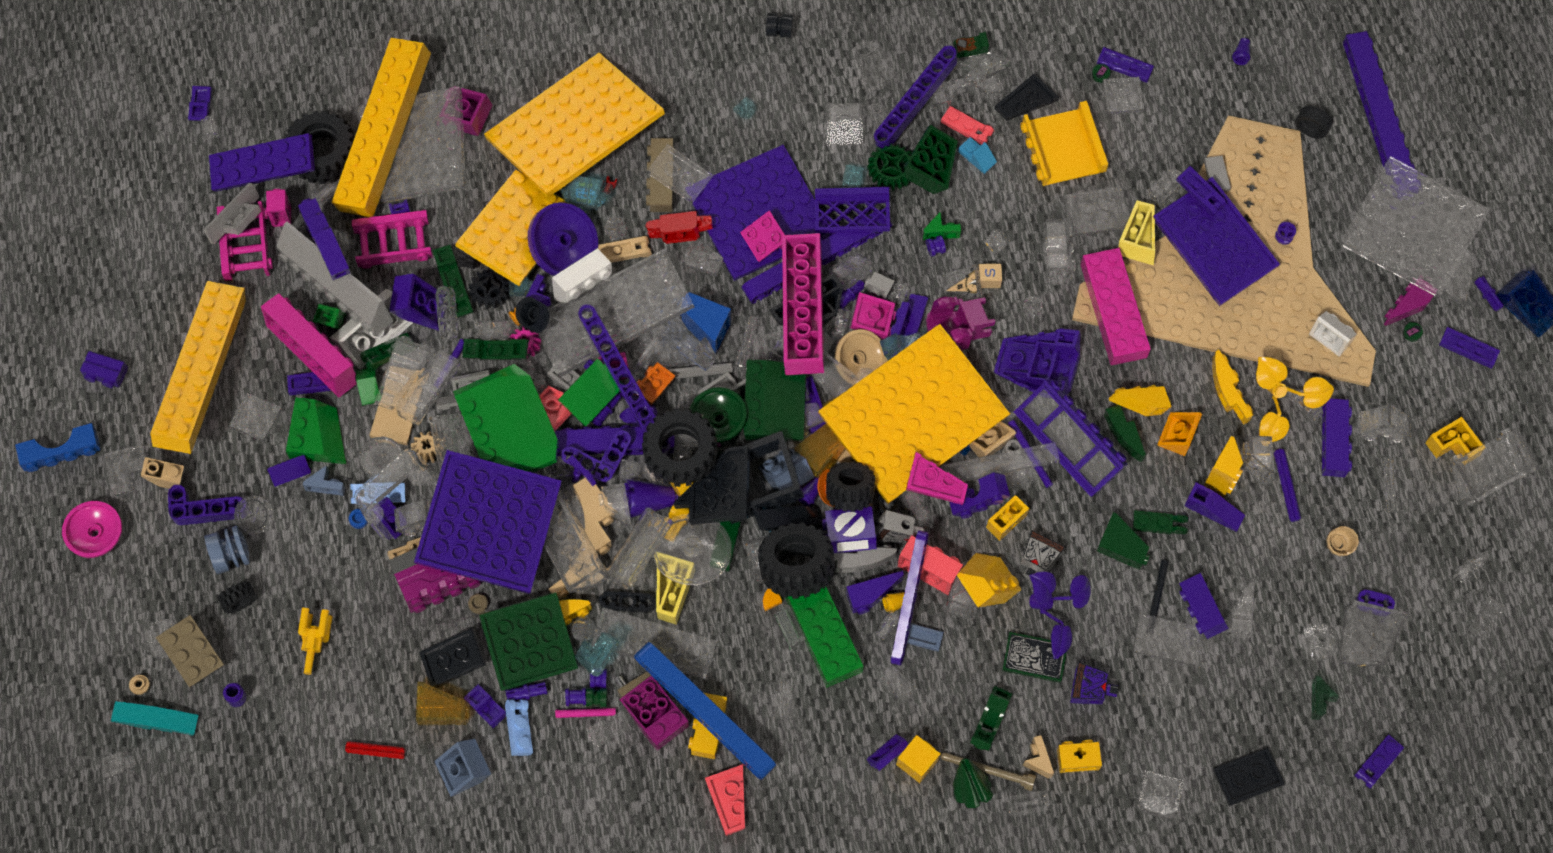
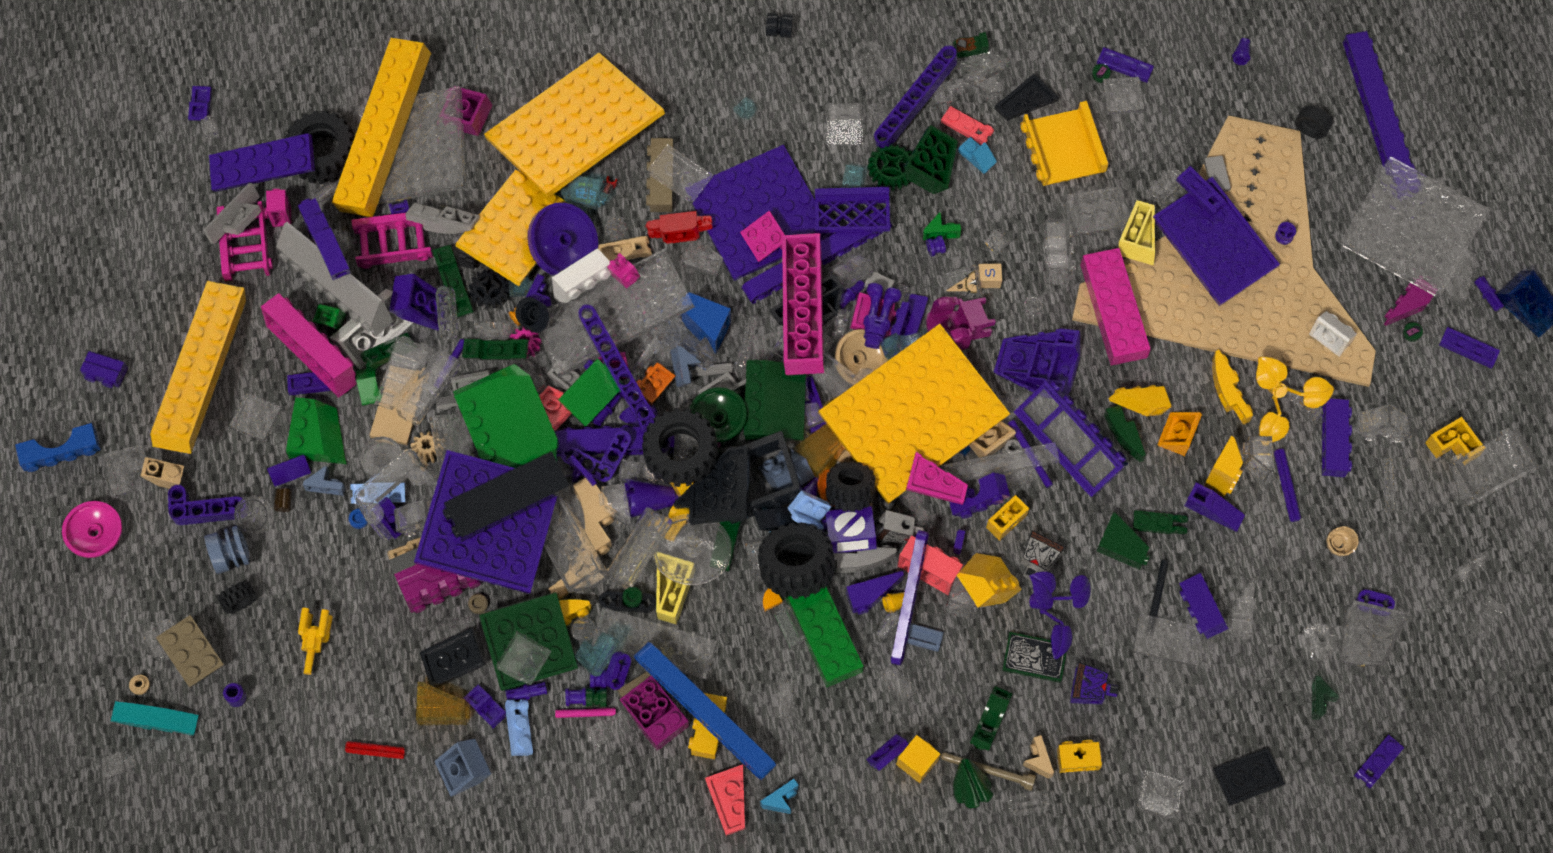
none -> dark brown piece [274,488,292,512]
none -> light grey slope [405,202,480,234]
none -> black brick [442,451,569,542]
none -> clear slope [496,631,551,685]
none -> dark purple beam [604,651,631,690]
none -> dark pink brick [607,253,640,289]
none -> dark green tile [623,587,643,608]
none -> sand blue slope [670,346,701,387]
none -> dark azure slope [760,779,798,814]
none -> light blue bracket [788,490,832,530]
none -> dark purple piece [863,283,902,349]
none -> dark purple tile [953,530,965,555]

